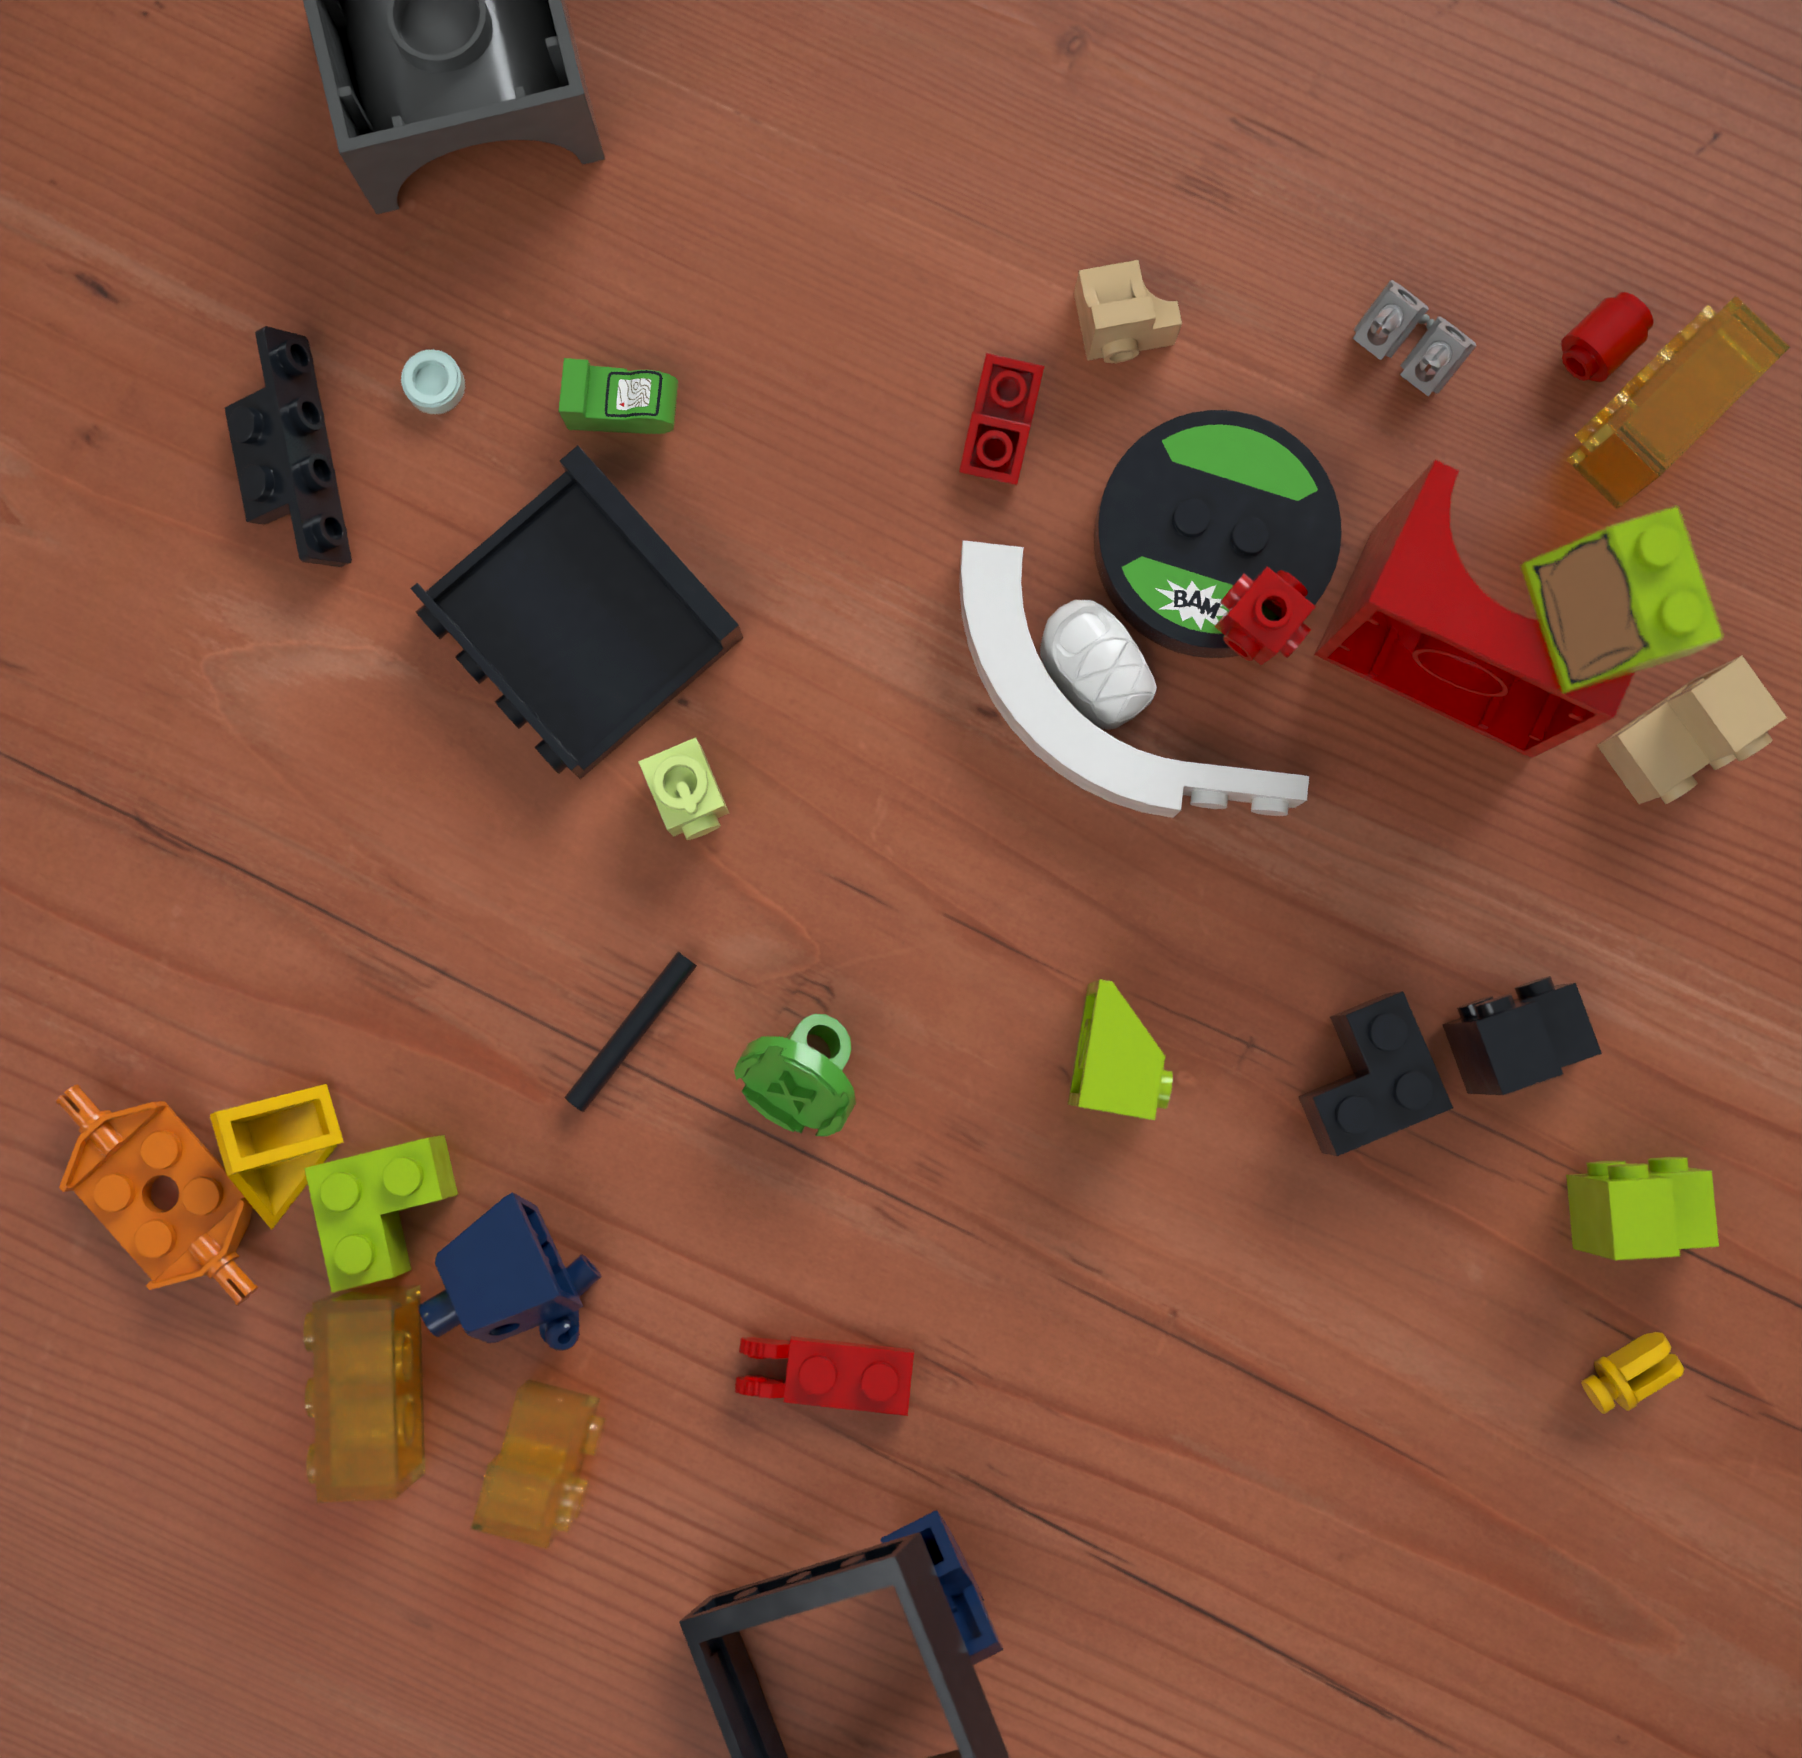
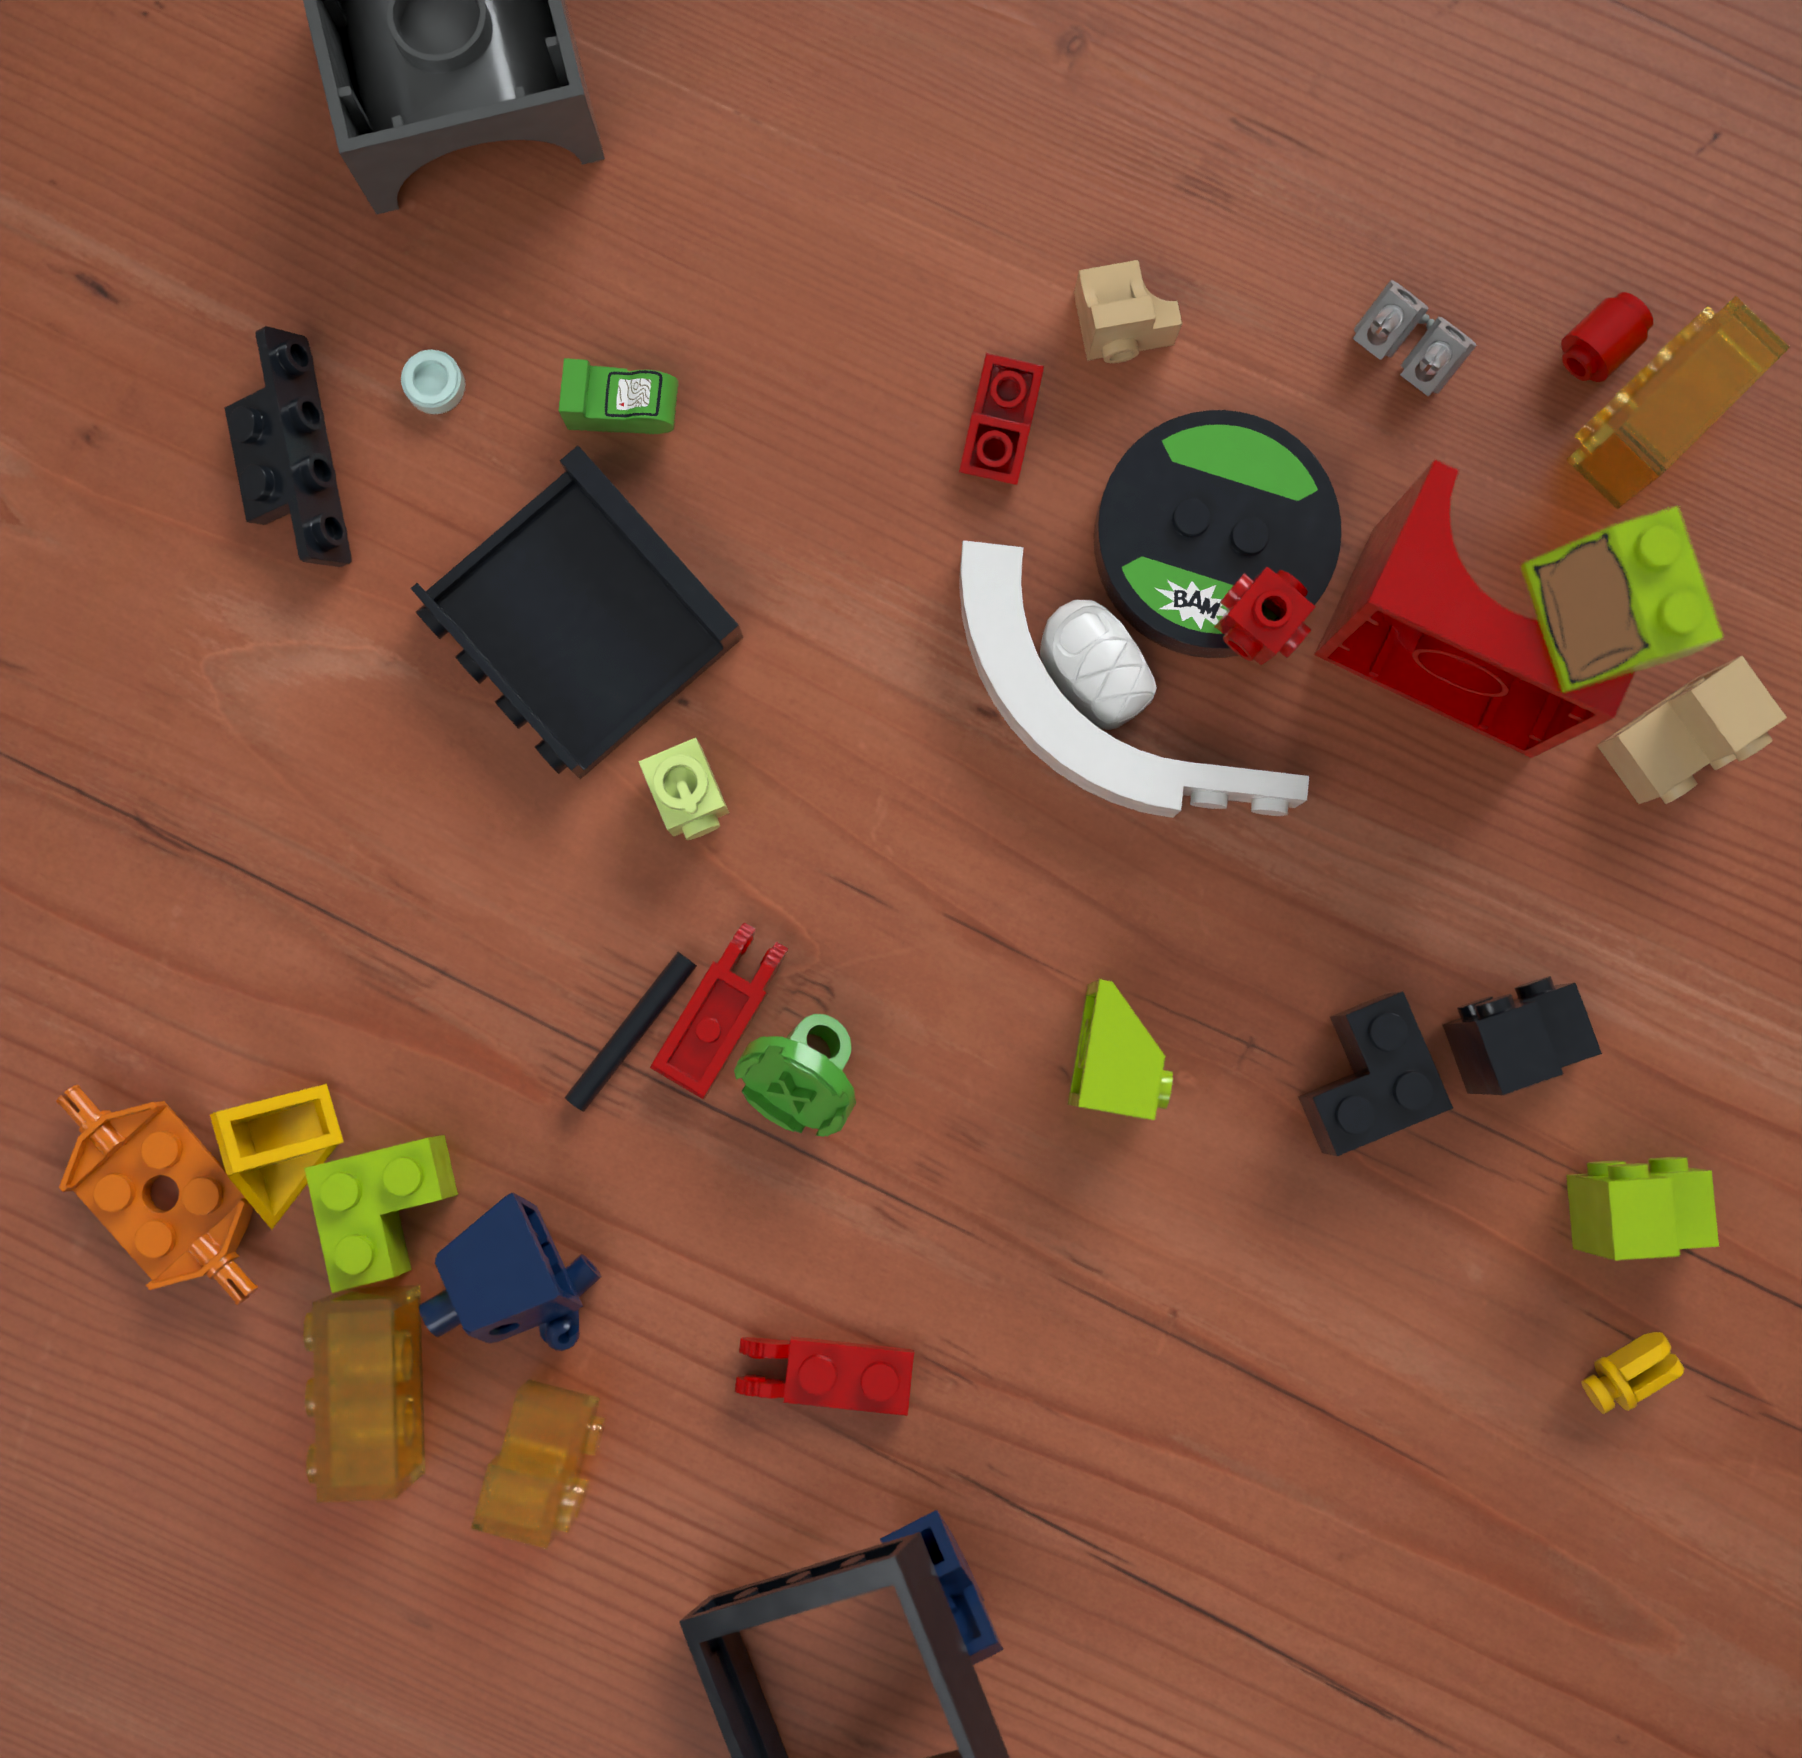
none -> red hinge [650,923,788,1099]

